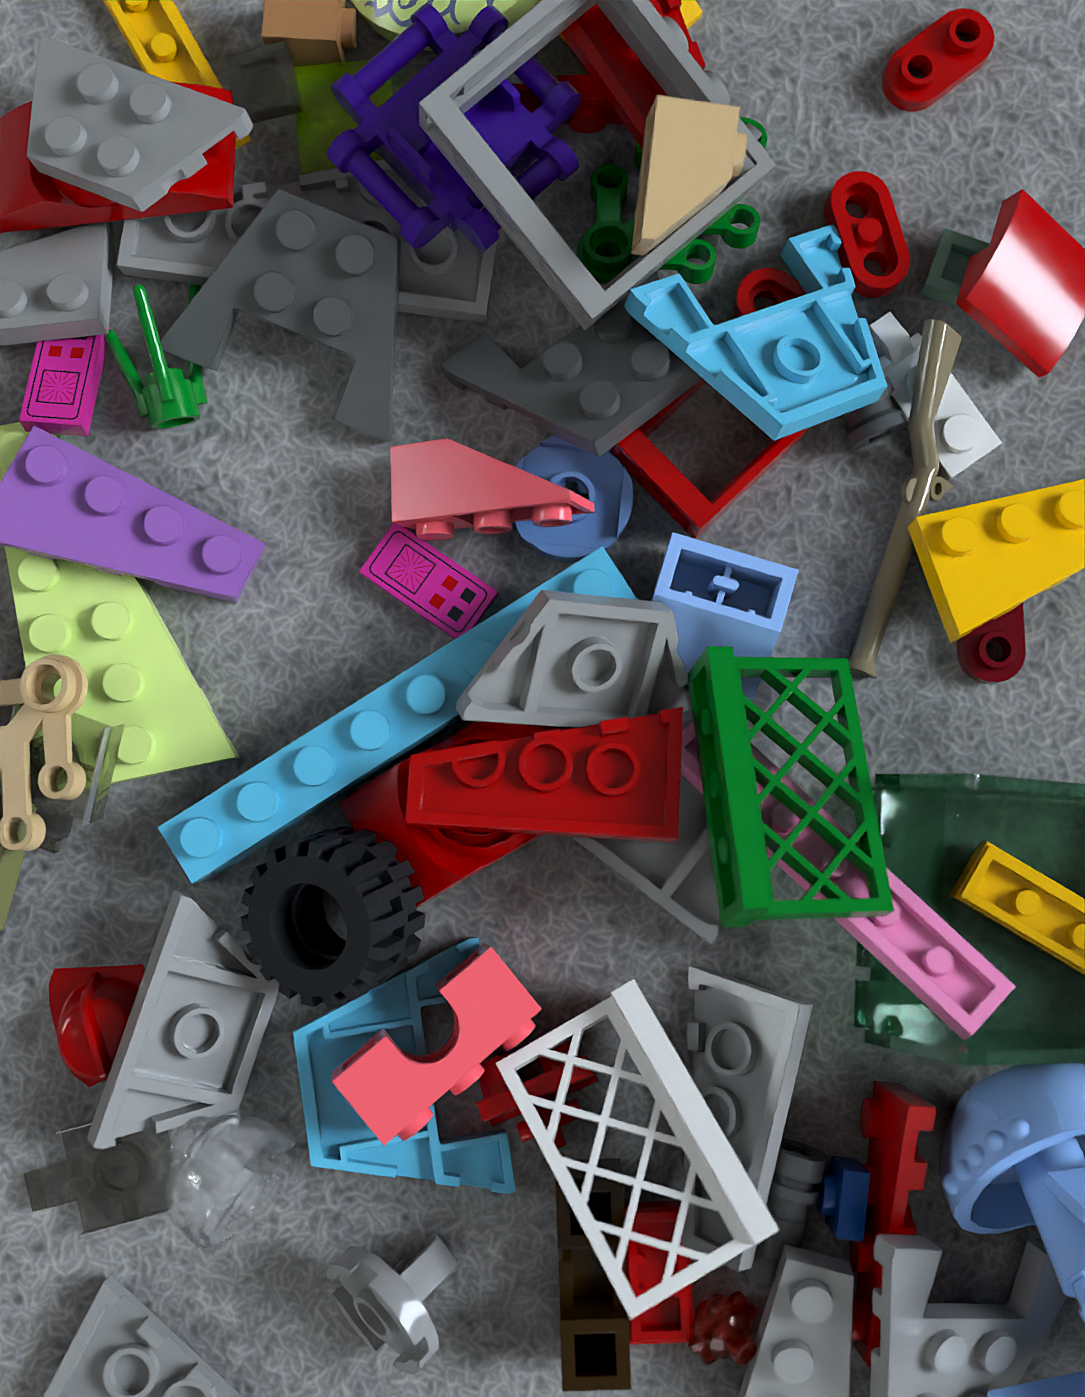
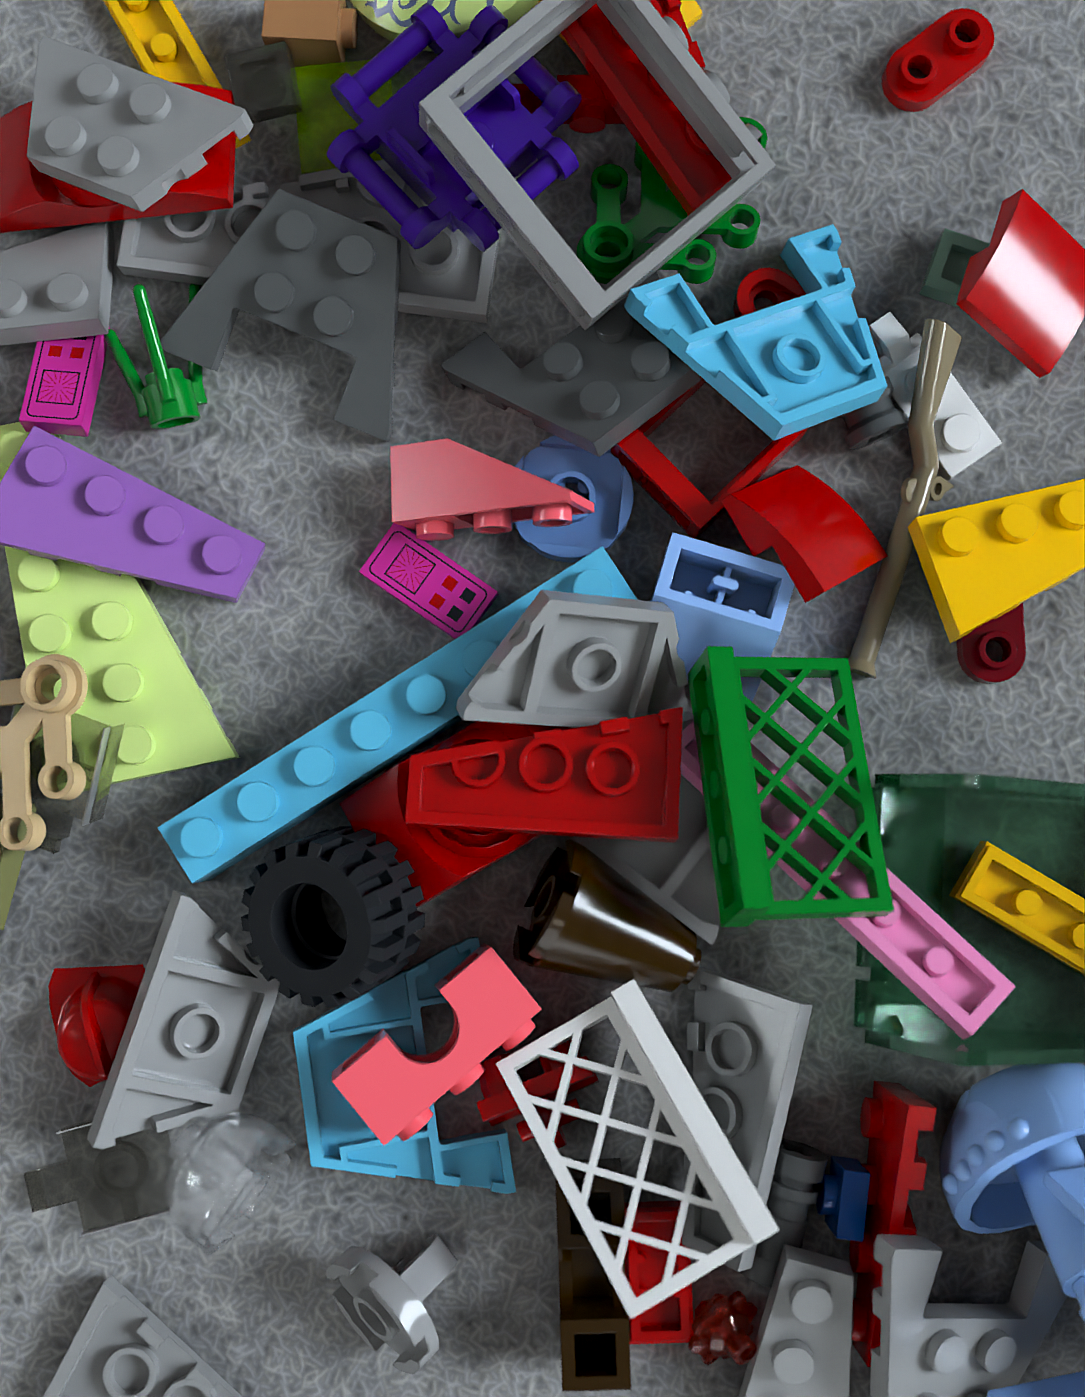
tan slope [631,95,747,256] -> none
red plate [824,171,910,298] -> none
none -> dark brown cone [513,839,702,992]
none -> red slope [721,465,888,603]

